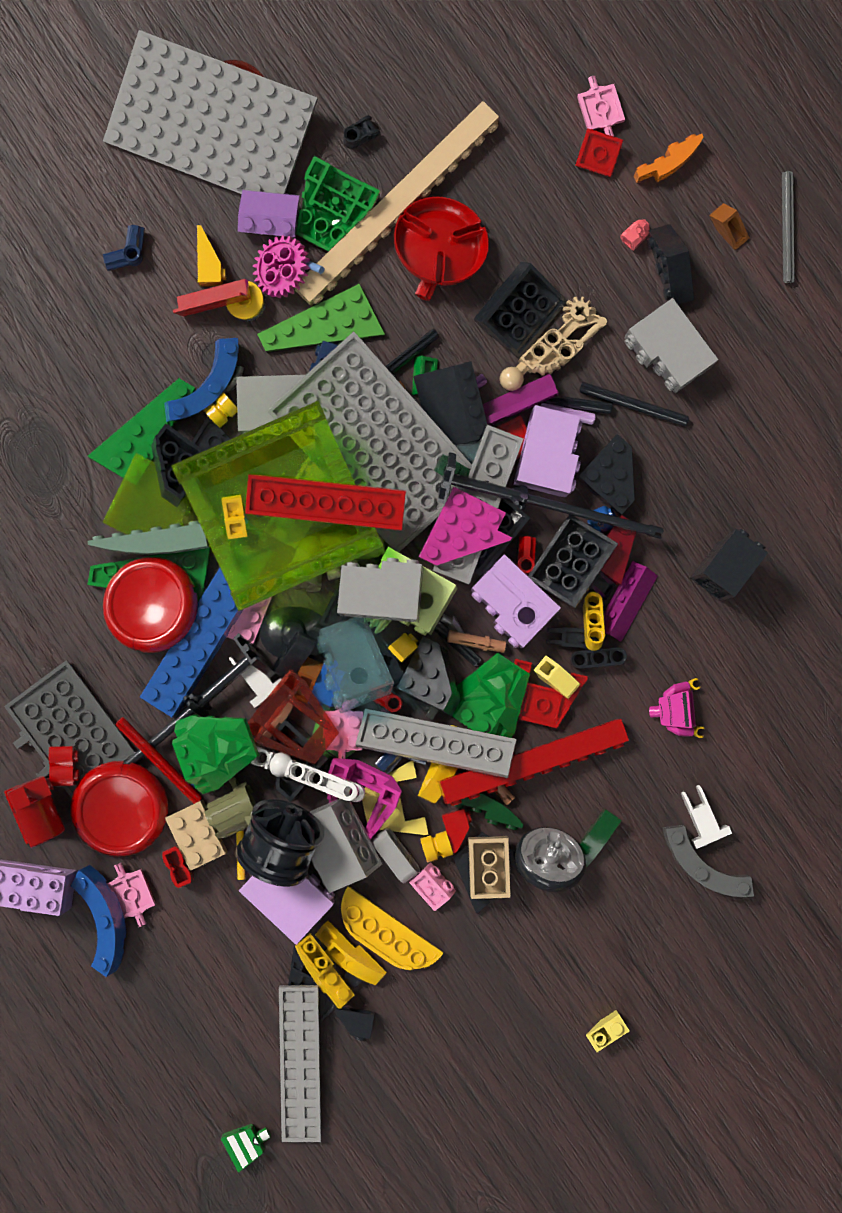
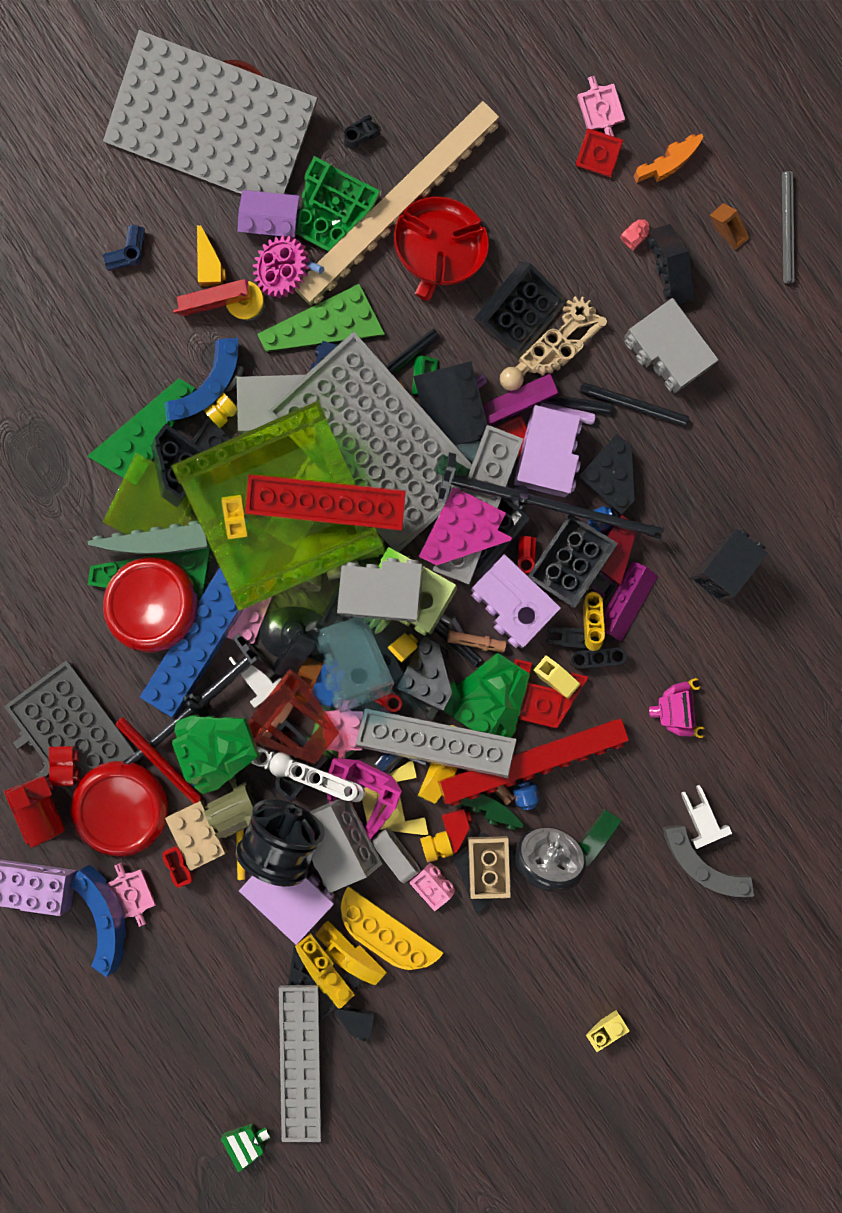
none -> blue head [513,780,540,810]

